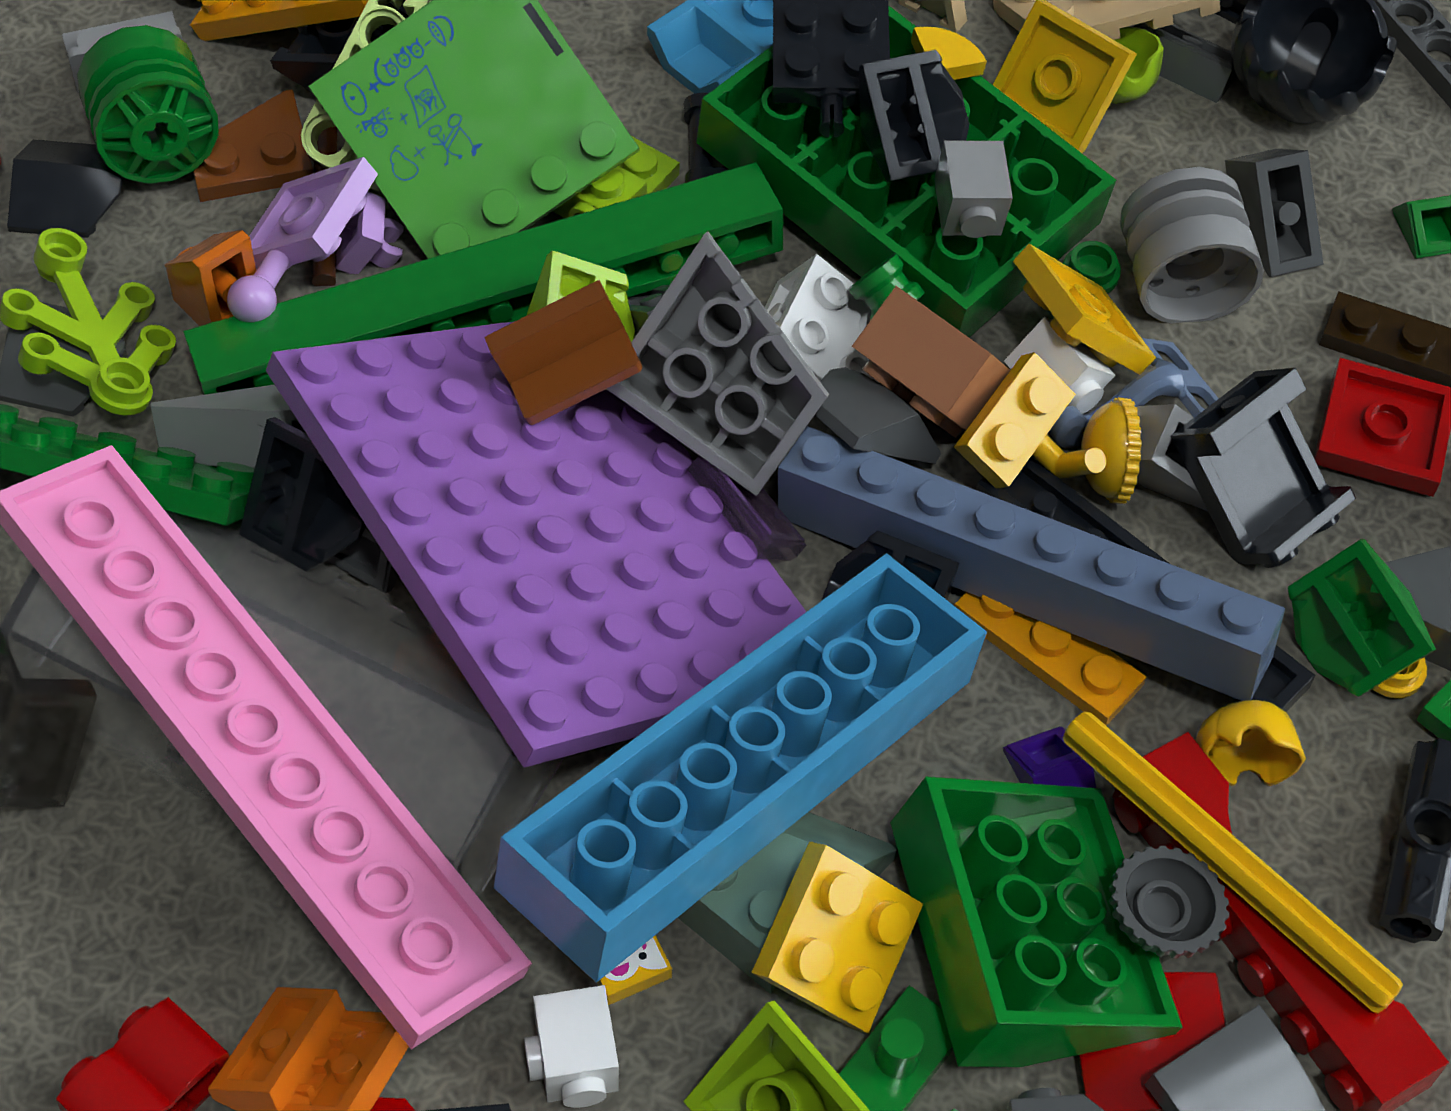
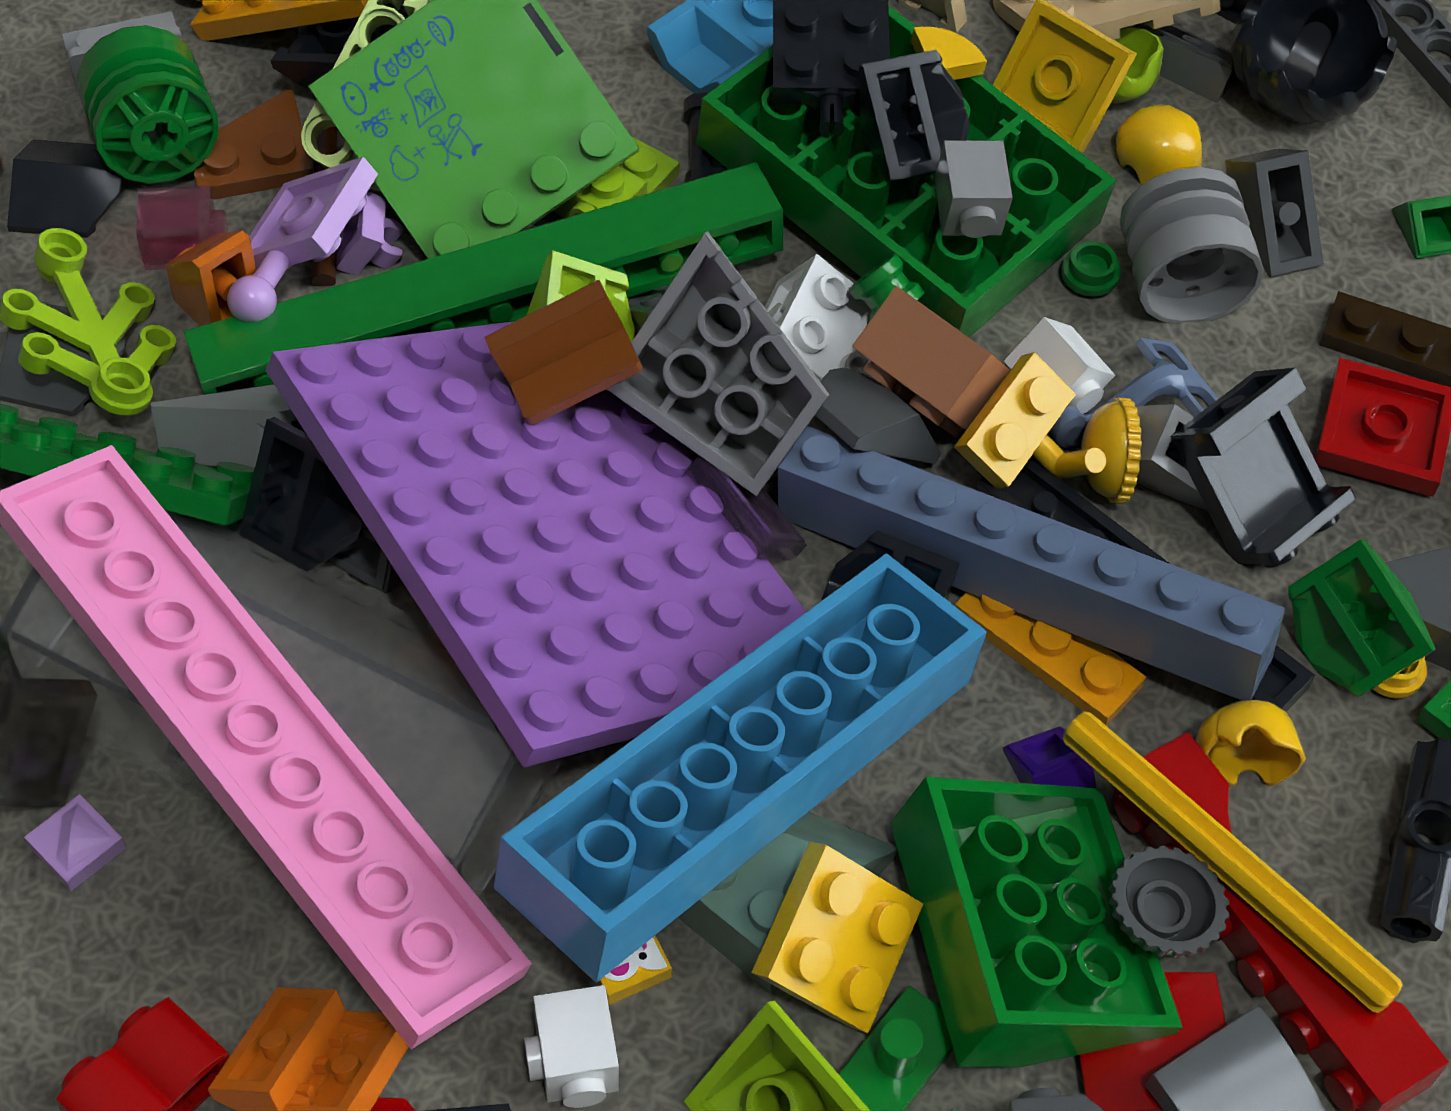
yellow plate [1013,244,1156,375] -> none
none -> lavender tile [24,794,126,891]
none -> clear pink brick [136,186,228,270]
none -> yellow hair [1116,104,1202,185]

